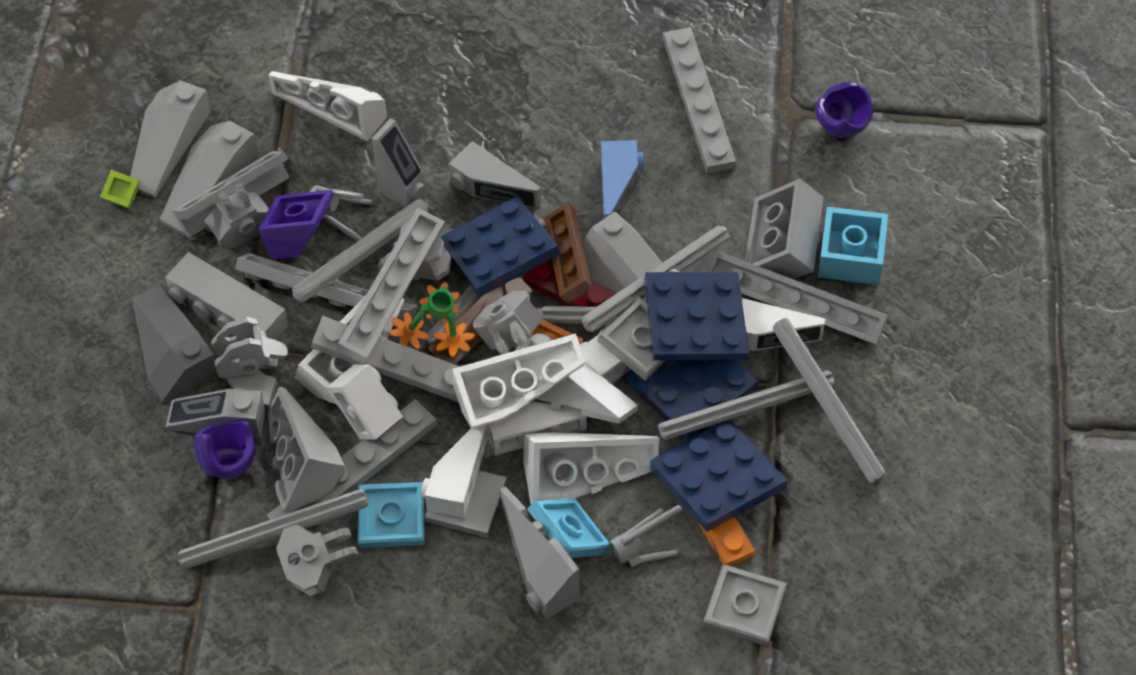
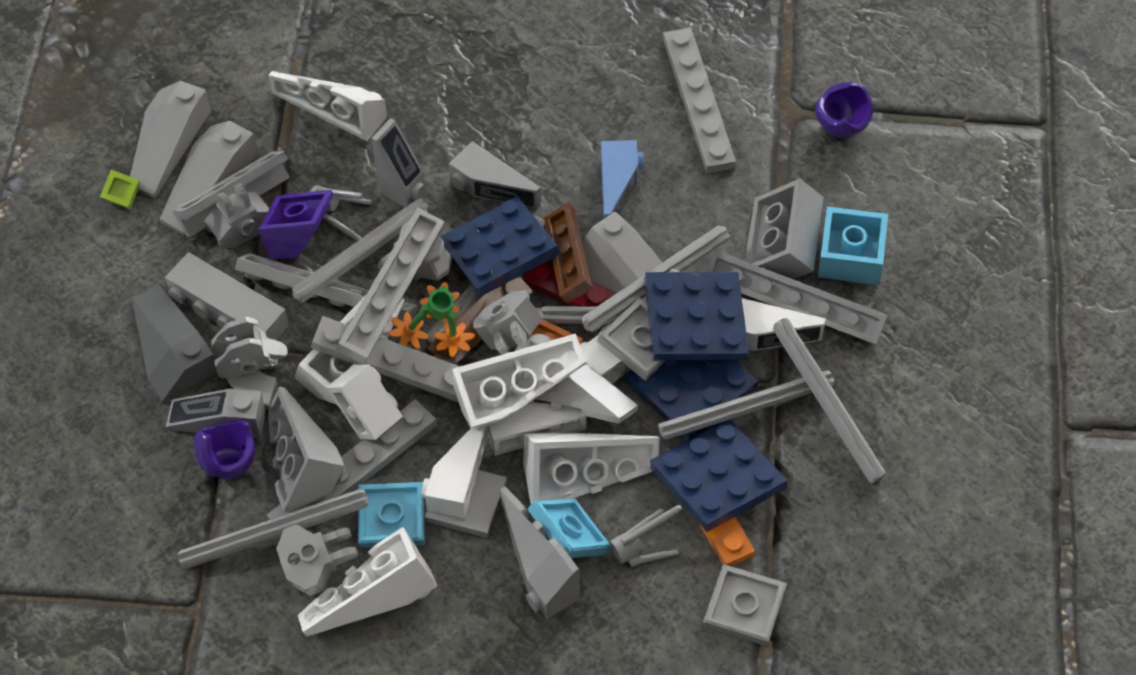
none -> white wedge [298,527,437,637]

